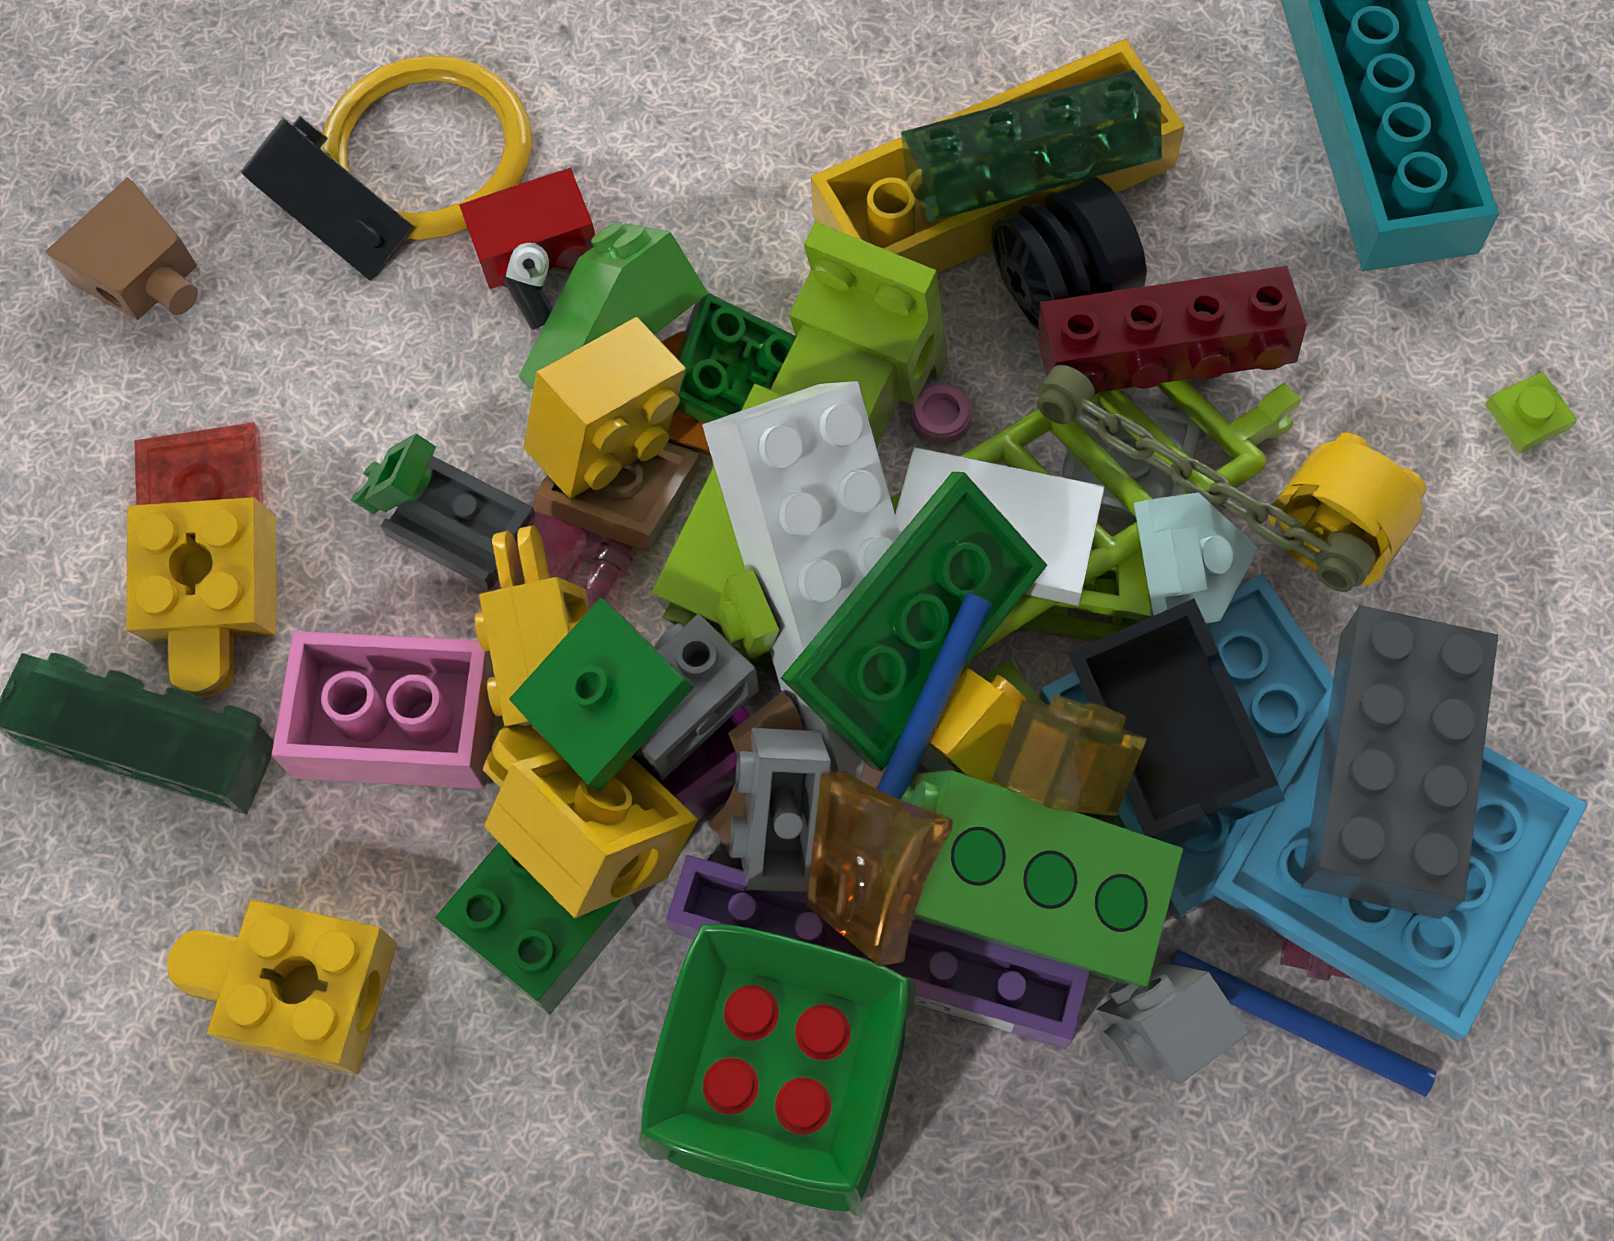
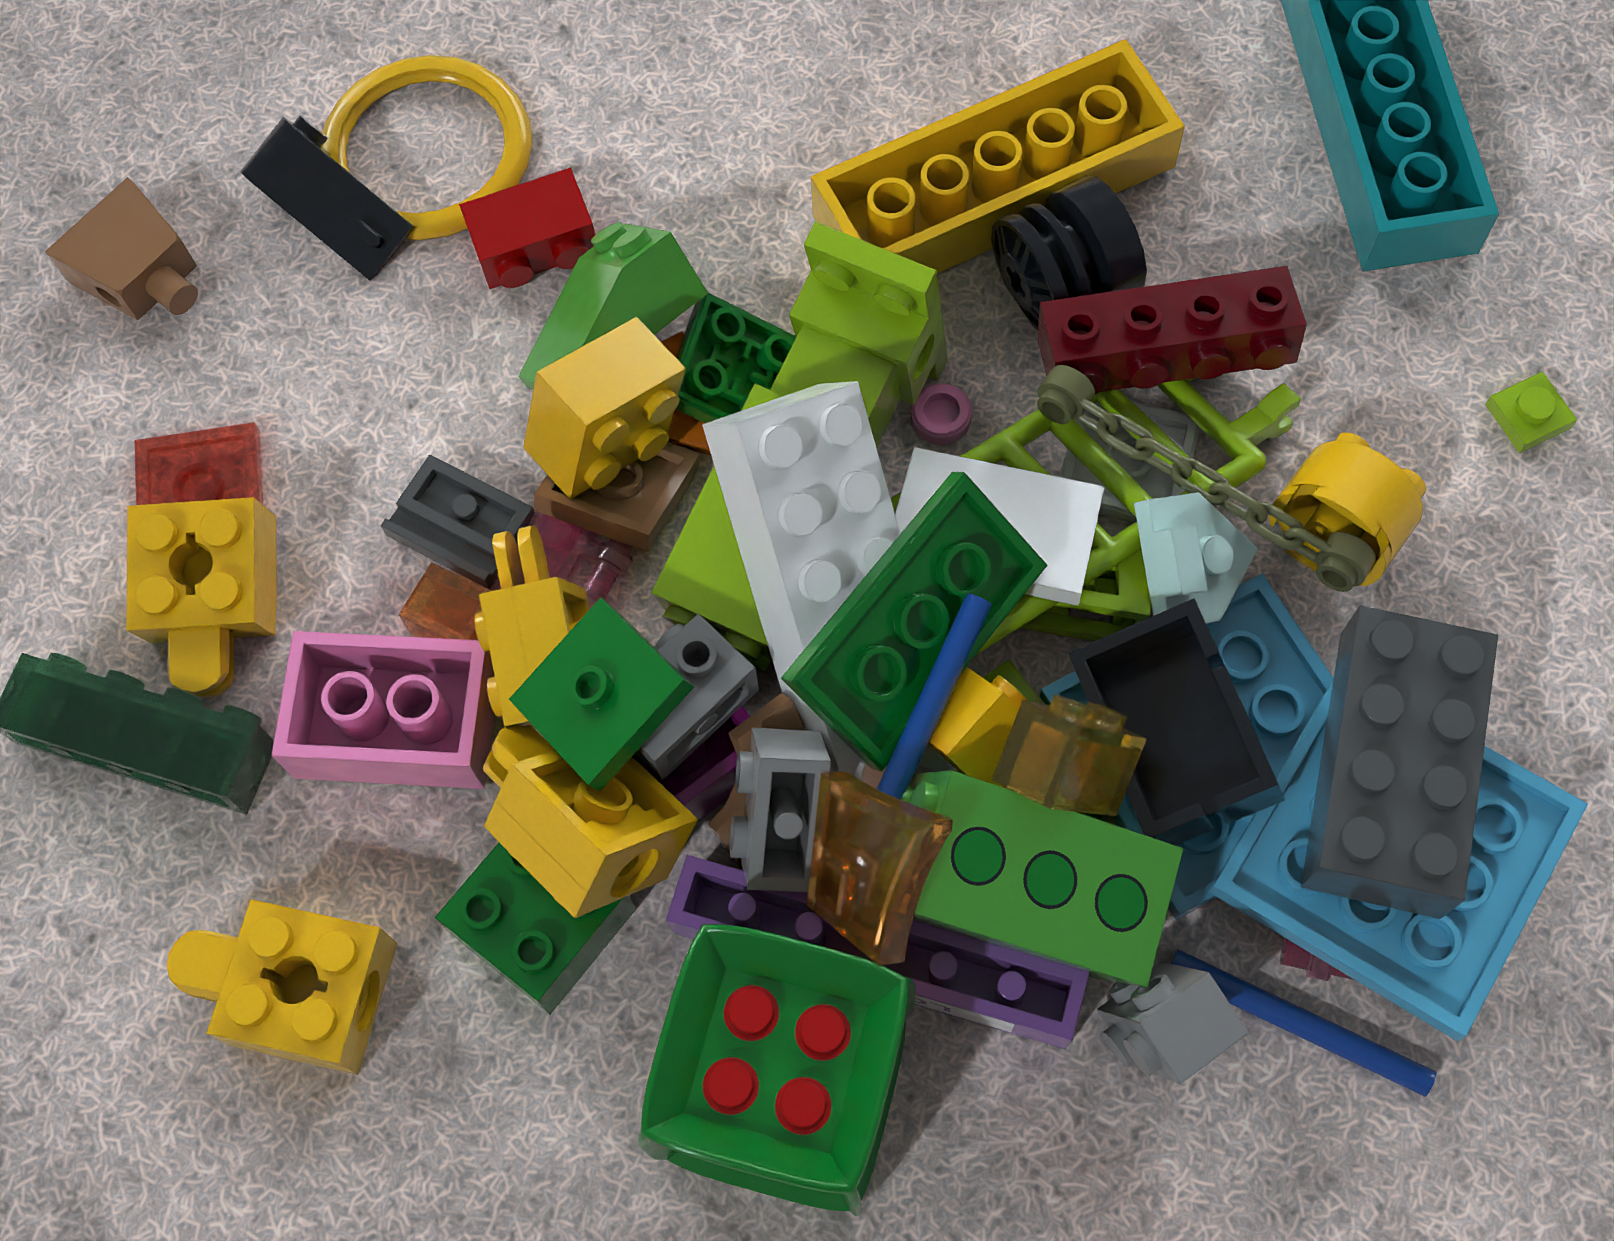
green plate [351,433,437,514] -> none
arm [504,243,553,330] -> none
lime plate [716,569,779,659] -> none
clear green brick [901,69,1162,222] -> none
none -> clear orange brick [398,562,491,640]

